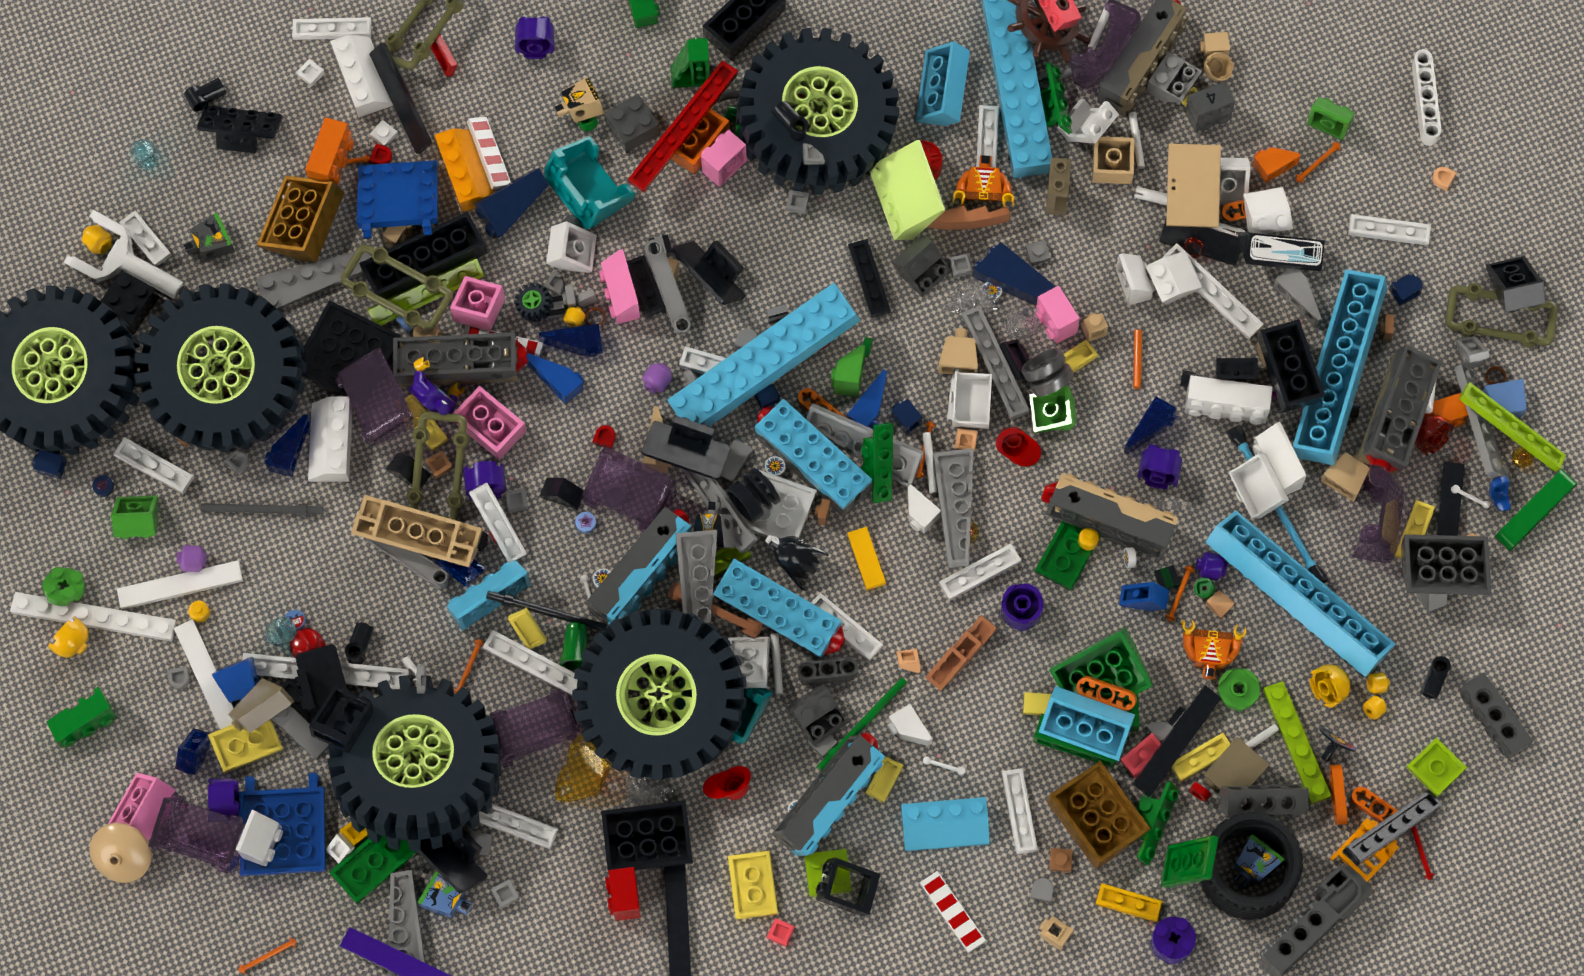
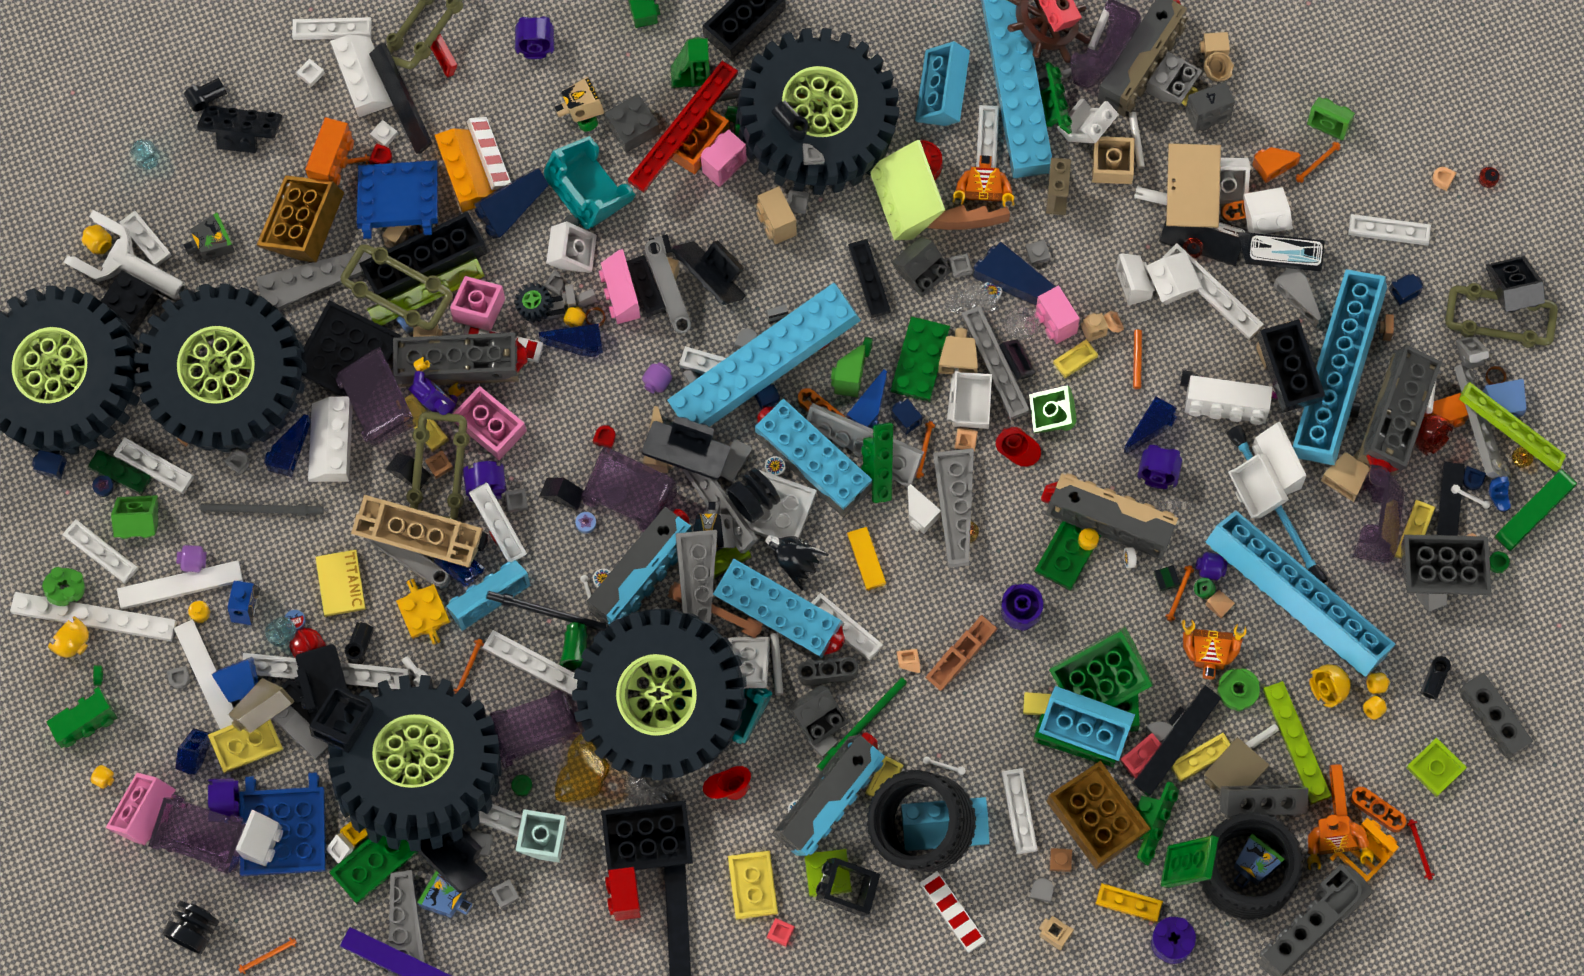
tan dish [89,823,152,883] -> none
light grey tile [416,665,427,694] -> none
light yellow tile [508,608,547,649] -> none
blue slope [526,353,584,405] -> none
medium nougat plate [815,498,830,526] -> none
white slope [887,704,932,746] -> none
white bar [922,432,938,494] -> none
white plate [939,543,1021,601] -> none
flat silver wheel [1021,348,1074,397] -> none
orange beam [1076,676,1137,711] -> none
blue slope [1119,582,1169,611] -> none
red tile [1188,781,1211,802] -> none
black window [1215,358,1258,380] -> none
black shield [1319,726,1357,762] -> none
tile [1343,790,1443,866] -> none
white beam [1412,49,1441,146] -> none
none -> white tile [62,519,138,584]
none -> dark green plate [88,450,152,495]
none -> yellow piece [90,765,114,789]
none -> green tile [93,665,103,686]
none -> black wheel [162,901,219,954]
none -> blue torso [228,581,260,625]
none -> light yellow tile [315,550,366,617]
none -> yellow plate [396,579,450,645]
none -> green tile [511,774,533,797]
none -> light aqua slope [516,809,567,863]
none -> tan brick [756,186,797,245]
none -> black tyre [867,770,976,872]
none -> green plate [891,316,950,402]
none -> light nougat tile [1104,311,1124,333]
none -> orange torso [1307,815,1374,870]
none -> dark blue tile [1463,466,1486,490]
none -> clear red tile [1478,167,1500,188]
none -> green tile [1489,551,1510,573]

